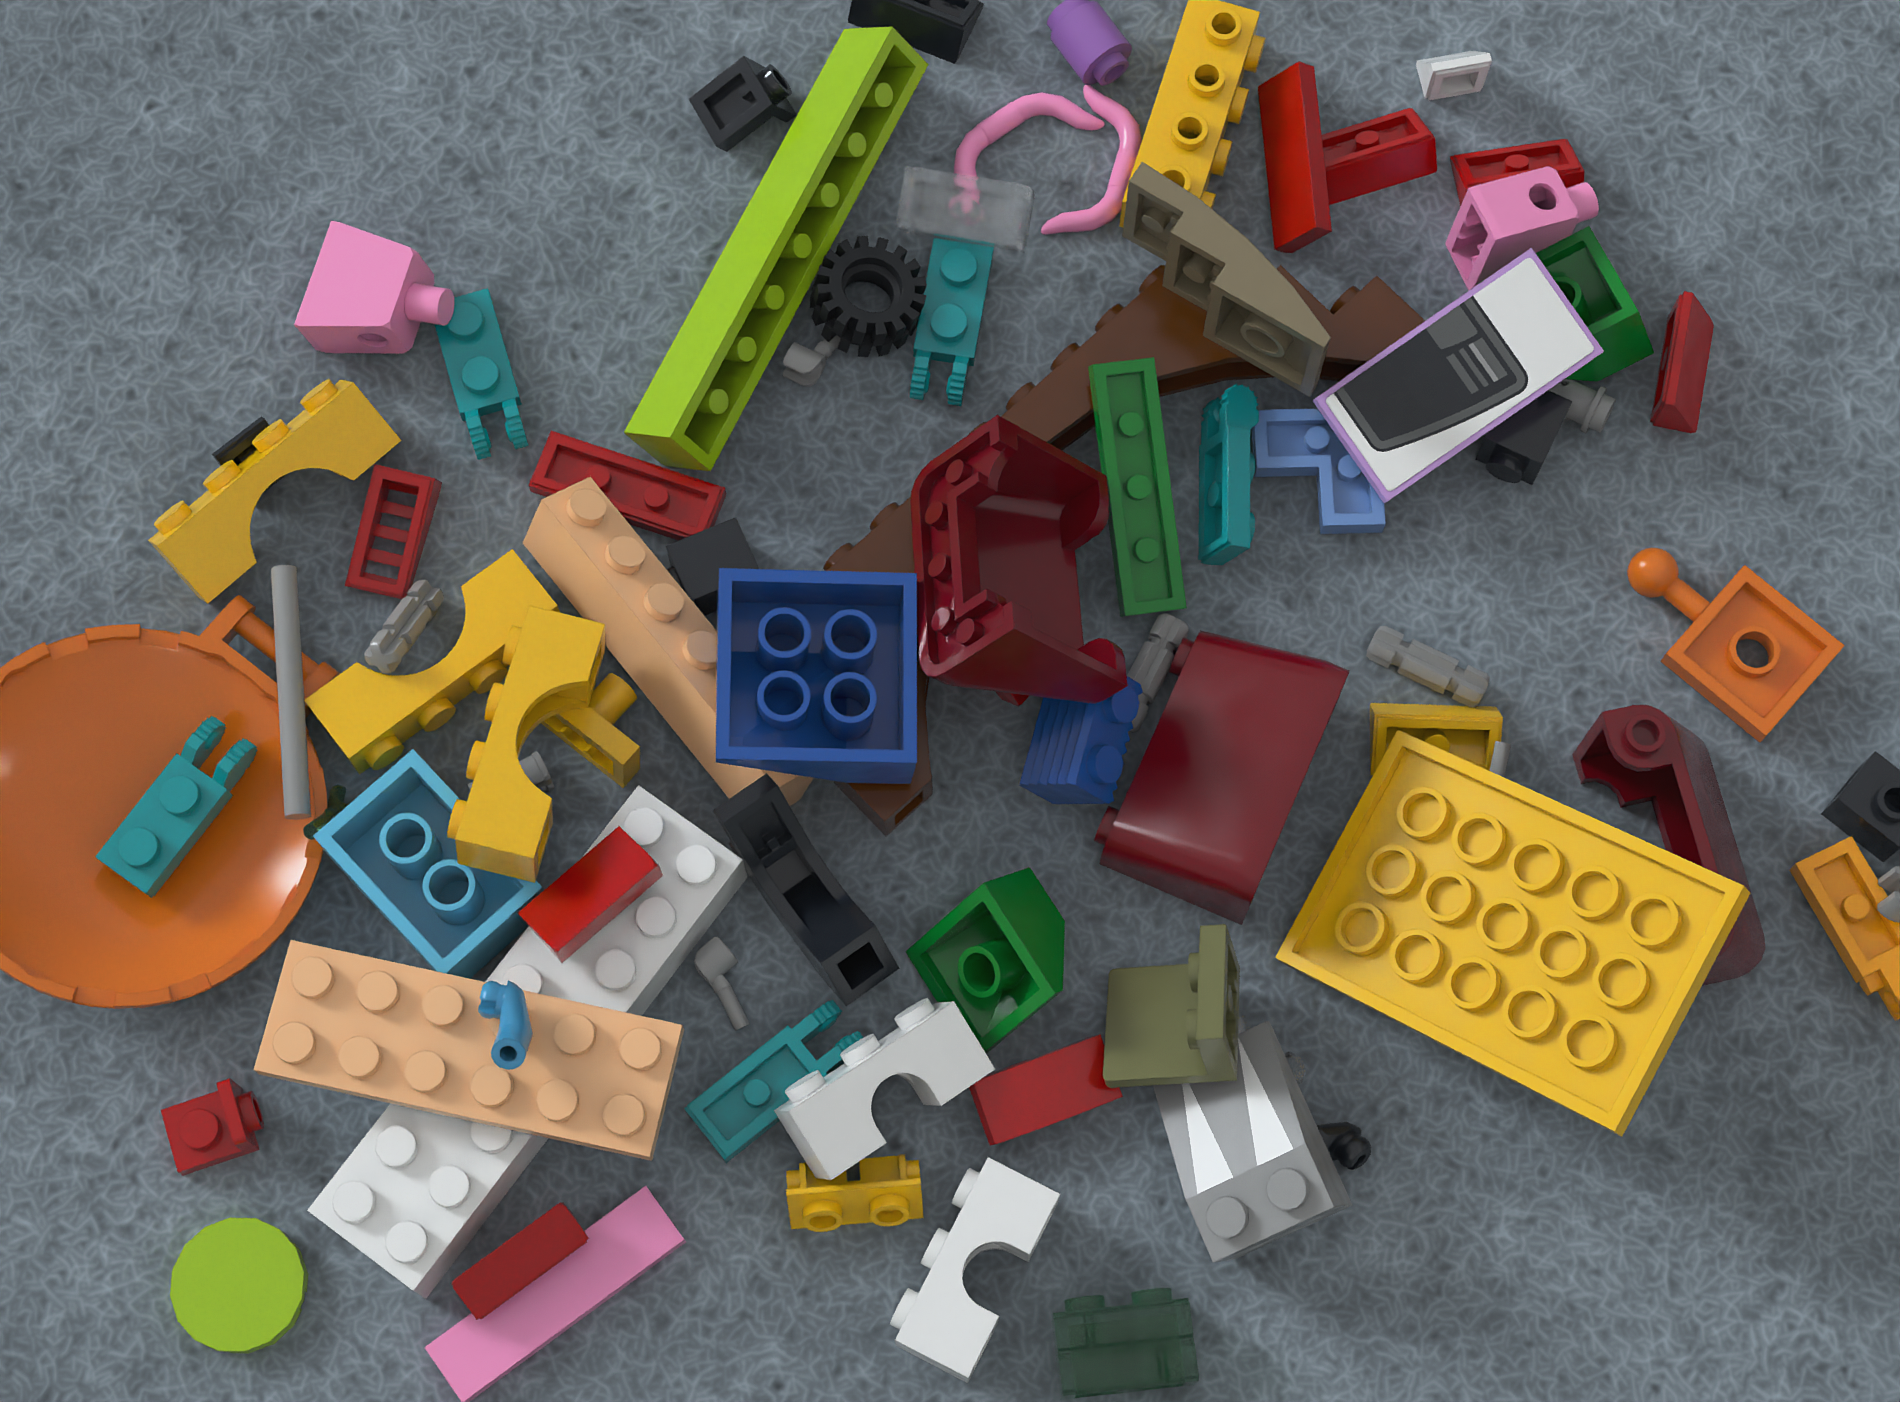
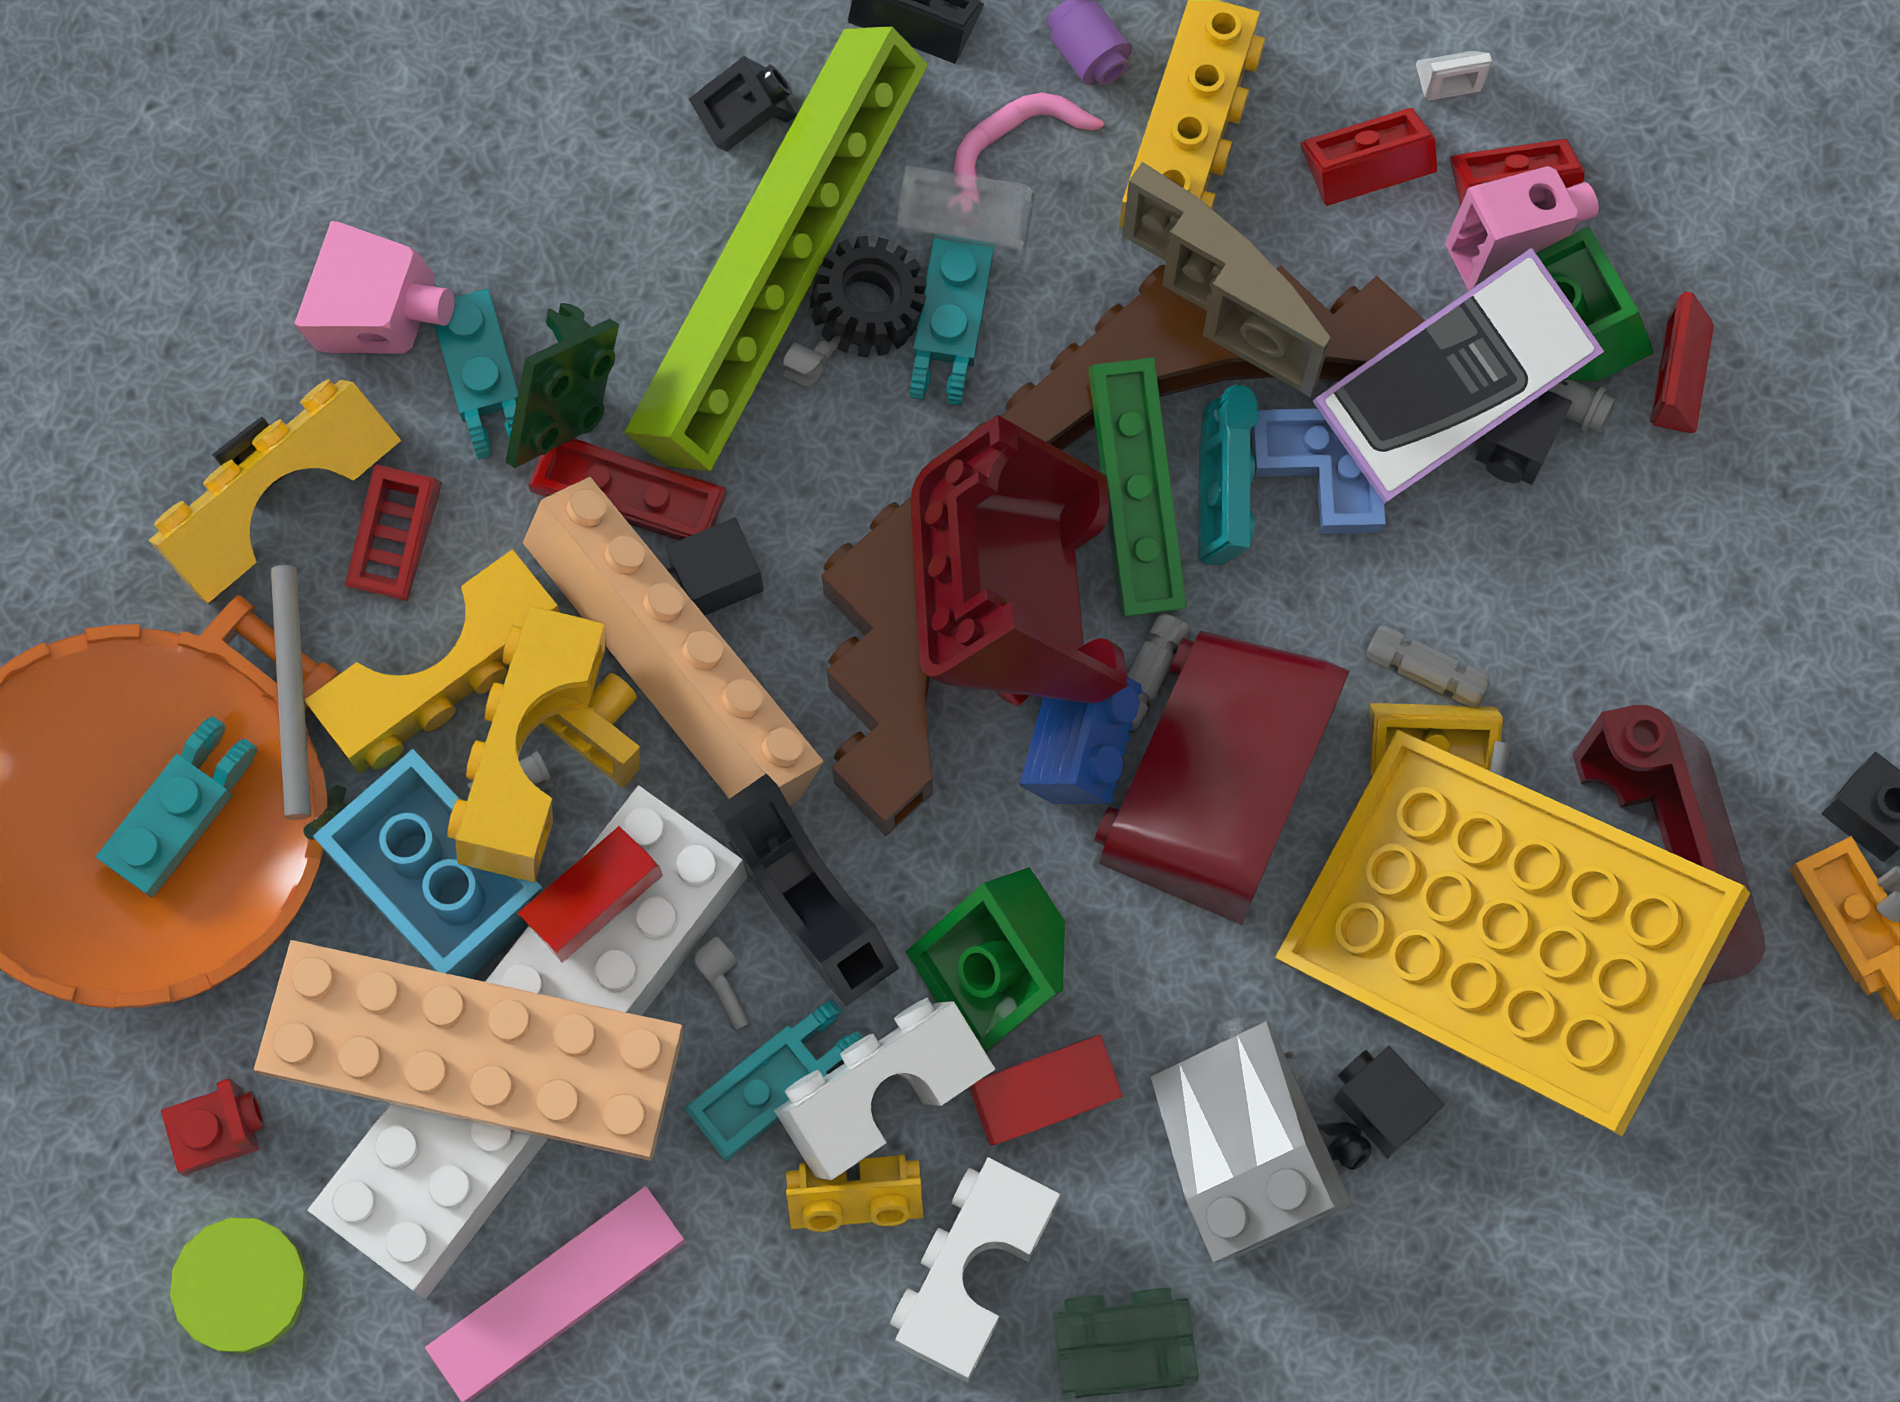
light grey axle [364,580,444,673] -> none
red slope [451,1202,589,1320] -> none
dark azure arm [478,980,533,1070] -> none
blue slope [716,568,917,784] -> none
bright pink animal [1041,85,1142,235] -> none
olive bracket [1103,924,1240,1088] -> none
red tile [1258,61,1332,253] -> none
orange plate [1627,548,1845,743] -> none
none -> dark green plate [505,303,619,468]
none -> black brick [1334,1045,1444,1159]

